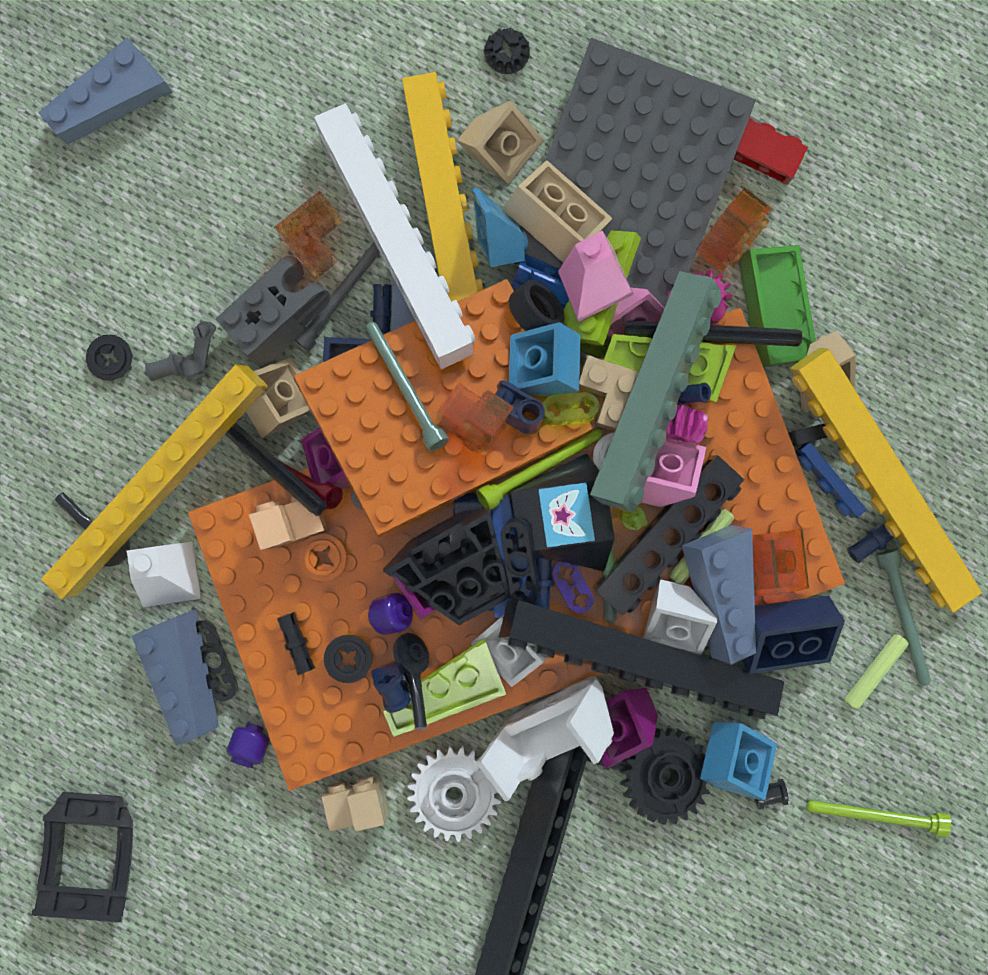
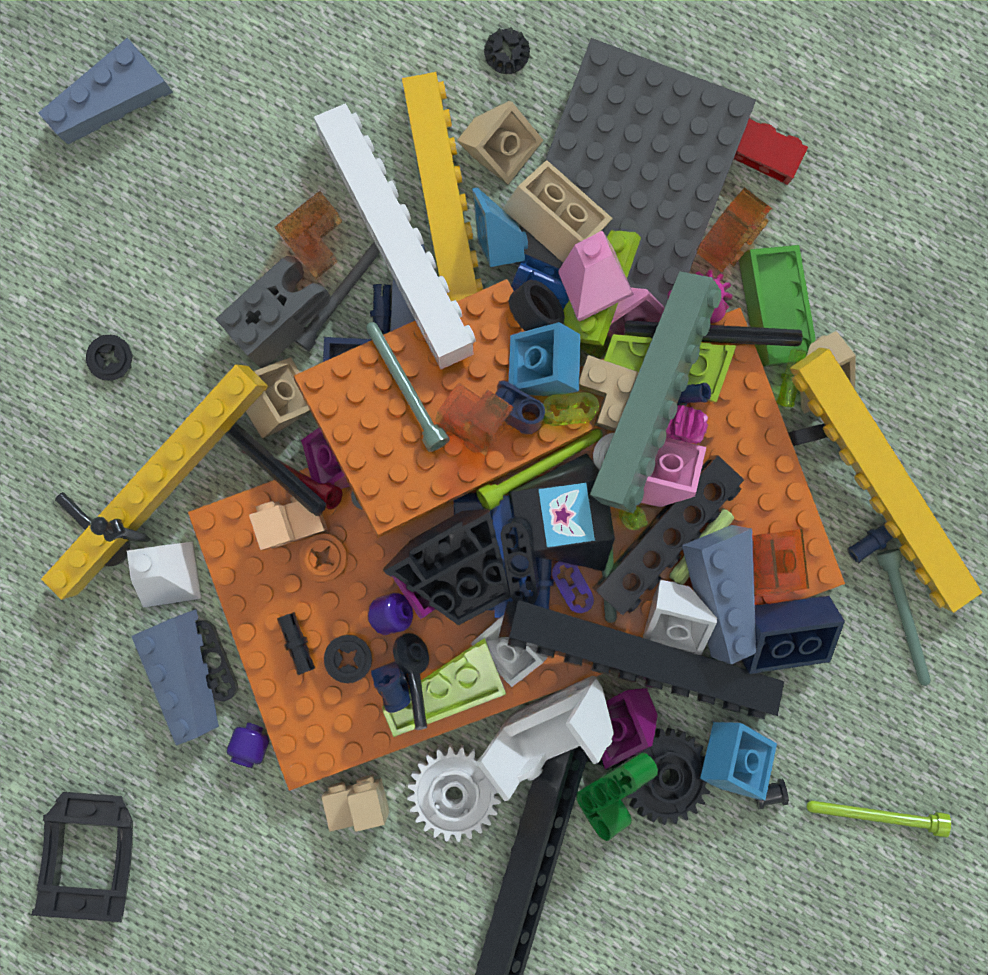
dark grey pin [145,321,216,382] -> none
blue plate [795,442,867,518] -> none
yellowish green axle [845,634,909,709] -> none
none -> black sword [90,517,151,542]
none -> green beam [576,753,658,841]
none -> clear neon green axle [776,348,807,407]

